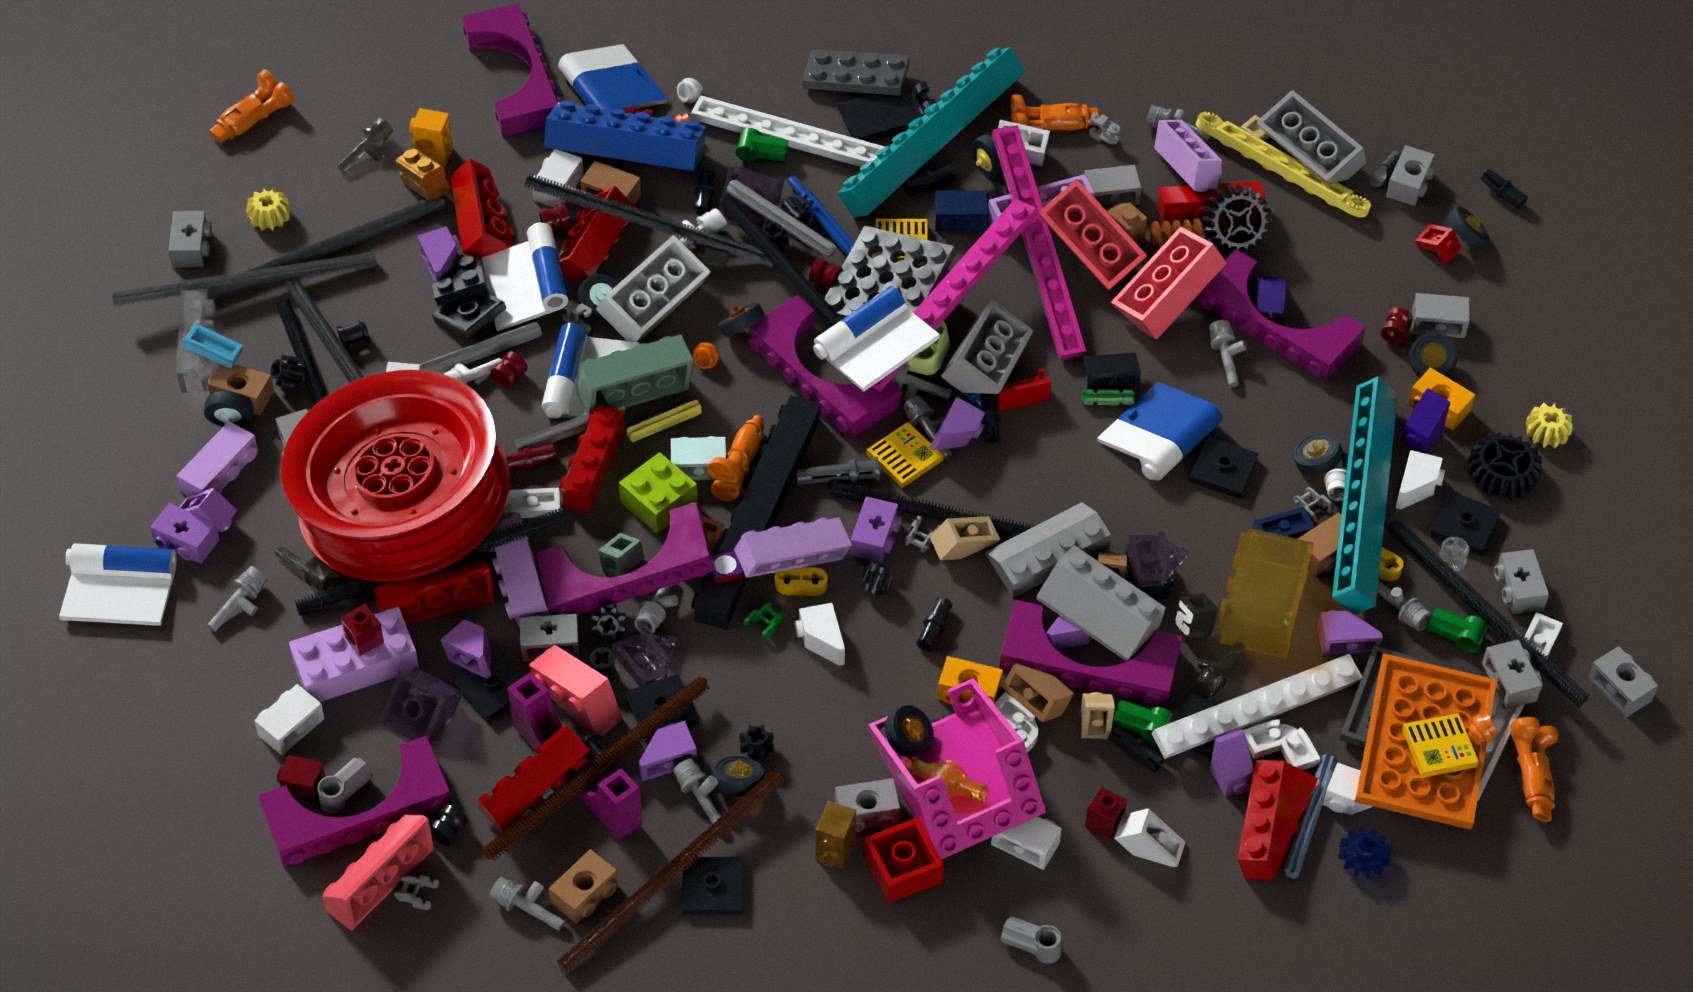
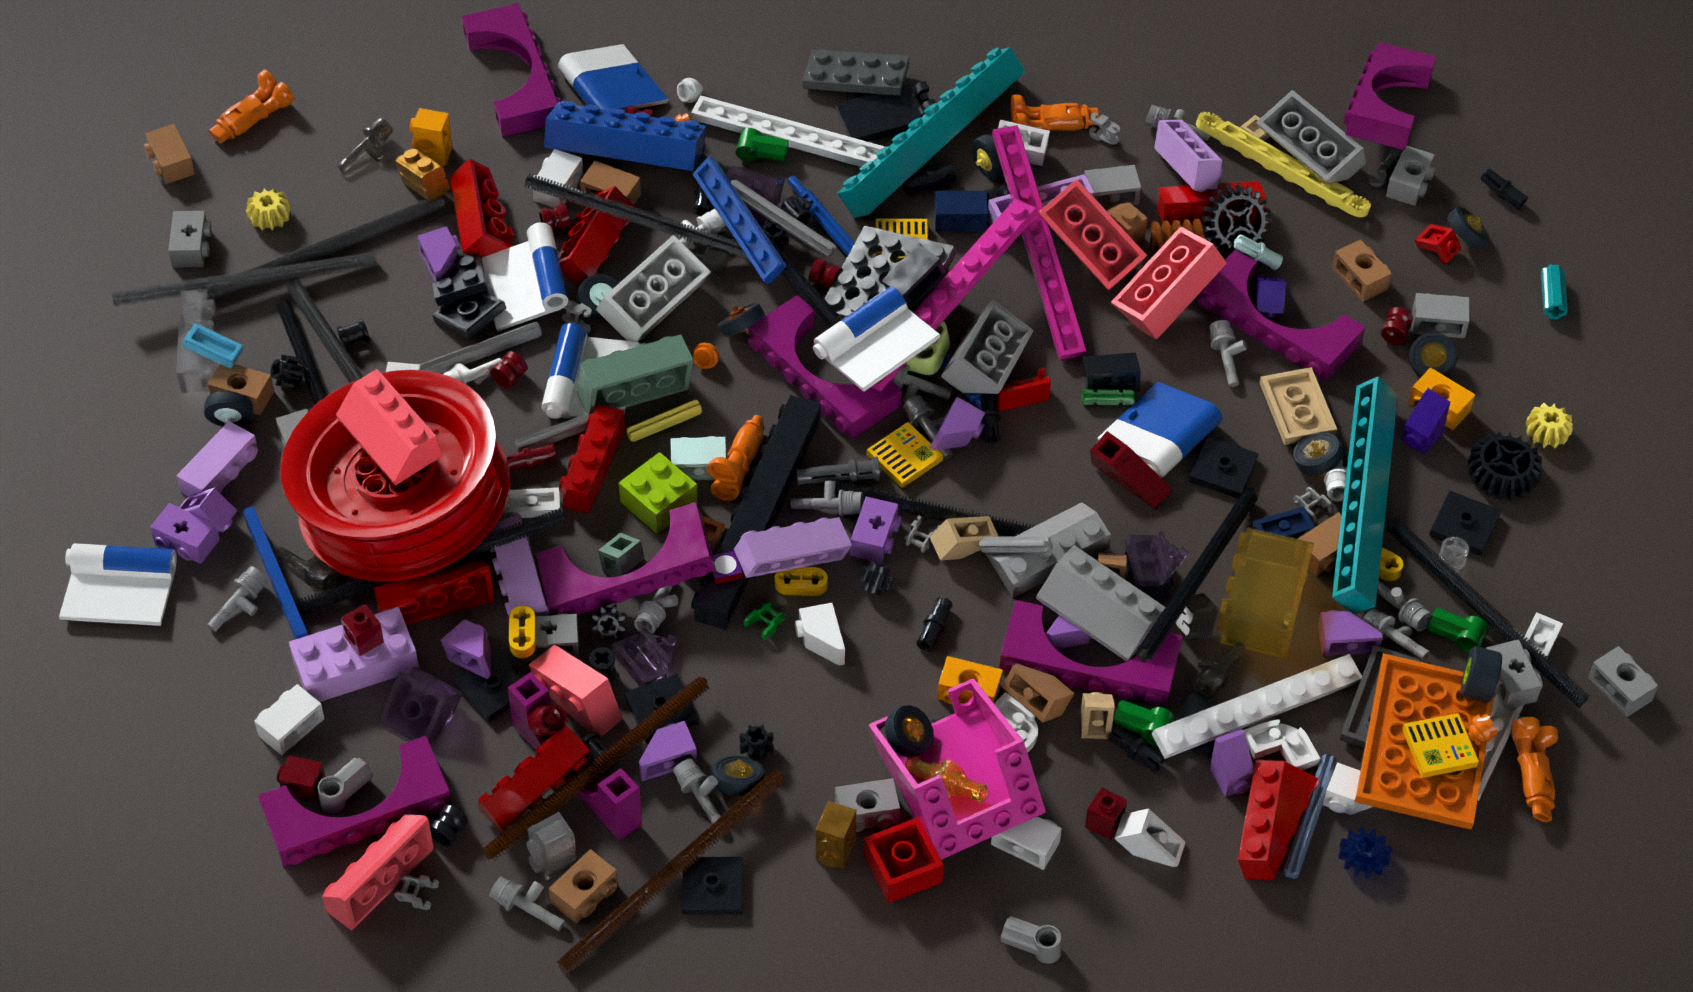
white slope [1396,450,1445,509] -> none
light grey brick [1494,549,1549,615] -> none
none -> medium nougat brick [144,124,195,184]
none -> blue tile [243,506,308,640]
none -> coral slope [336,369,442,485]
none -> yellow beam [509,605,536,658]
none -> clear brick [526,812,577,881]
none -> dark red wheel [528,704,567,735]
none -> blue tile [693,156,787,284]
none -> light grey piece [791,481,864,517]
none -> brick [882,244,947,310]
none -> light grey axle [979,536,1053,553]
none -> dark red slope [1090,431,1173,510]
none -> black axle [1136,488,1258,662]
none -> light aqua axle [1234,235,1283,270]
none -> tan plate [1260,367,1337,445]
none -> medium nougat brick [1332,239,1392,302]
none -> magenta arch [1343,42,1437,150]
none -> light grey piece [1363,608,1430,661]
none -> black wheel [1461,646,1502,703]
none -> teal axle [1541,264,1568,319]

